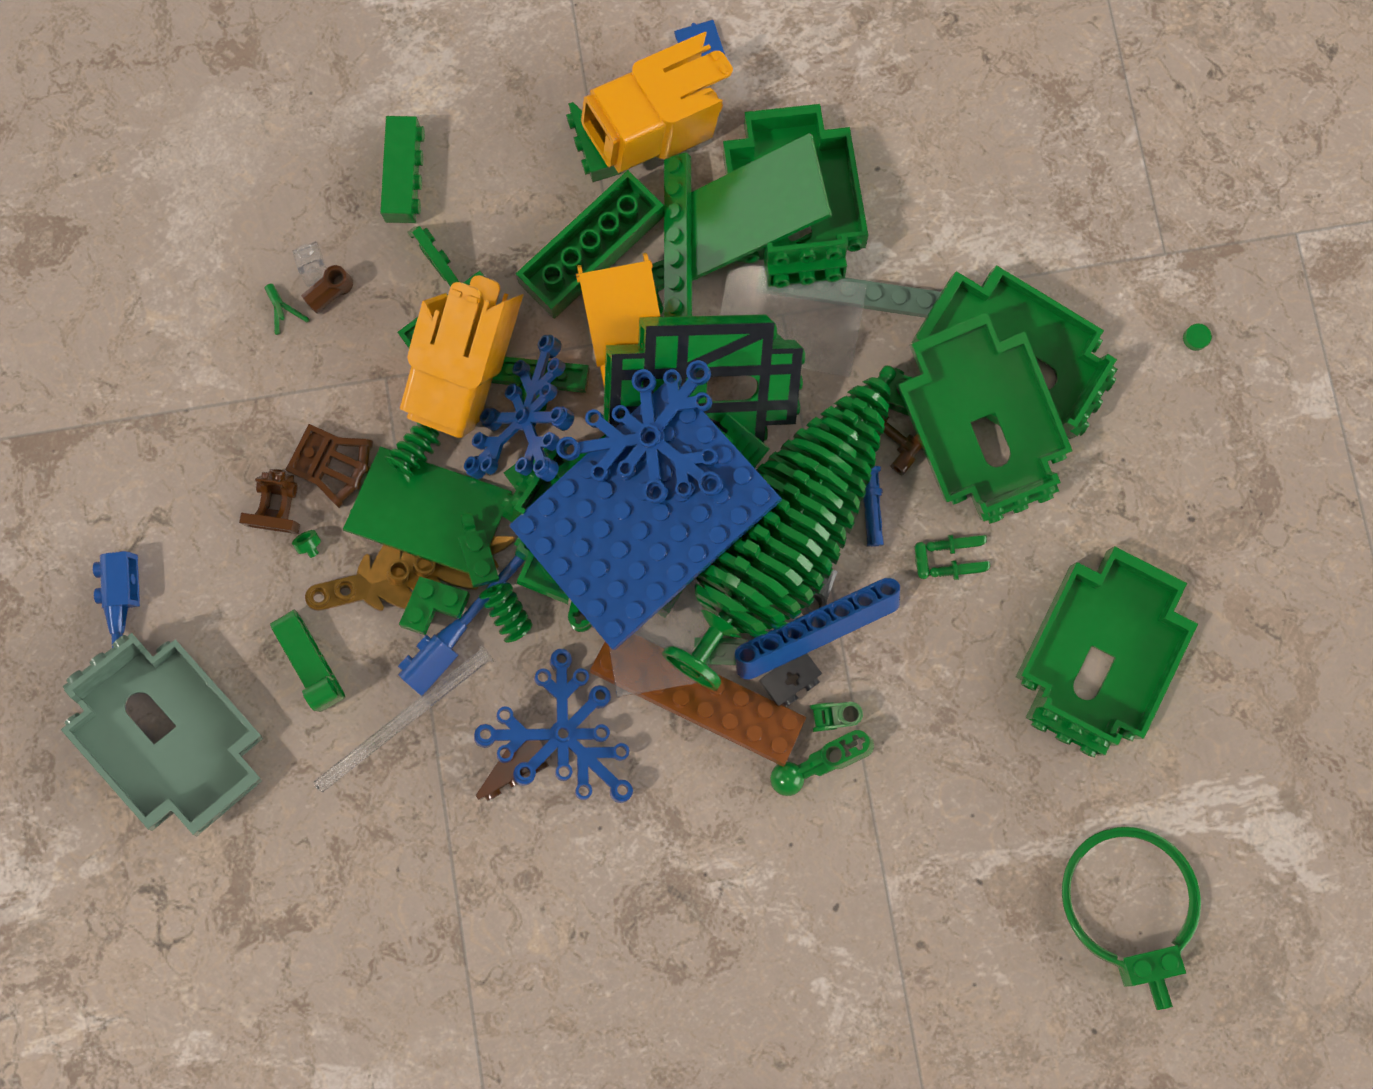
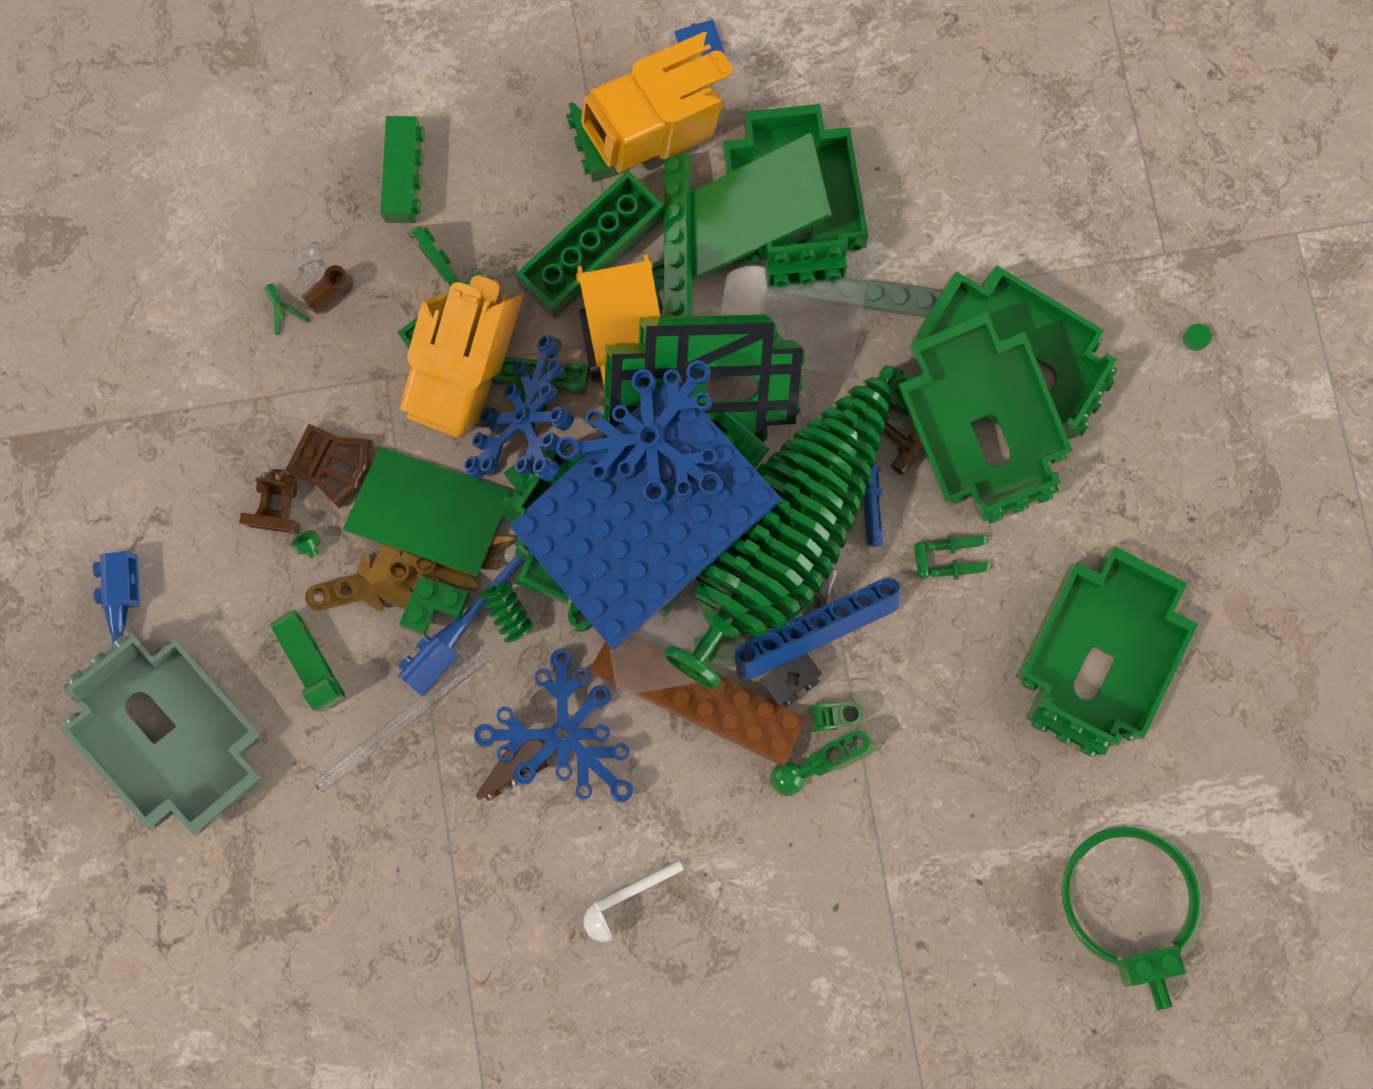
green piece [384,423,441,477] -> none
green plate [458,512,499,588] -> none
none -> black beam [579,309,603,382]
none -> white piece [584,860,684,943]

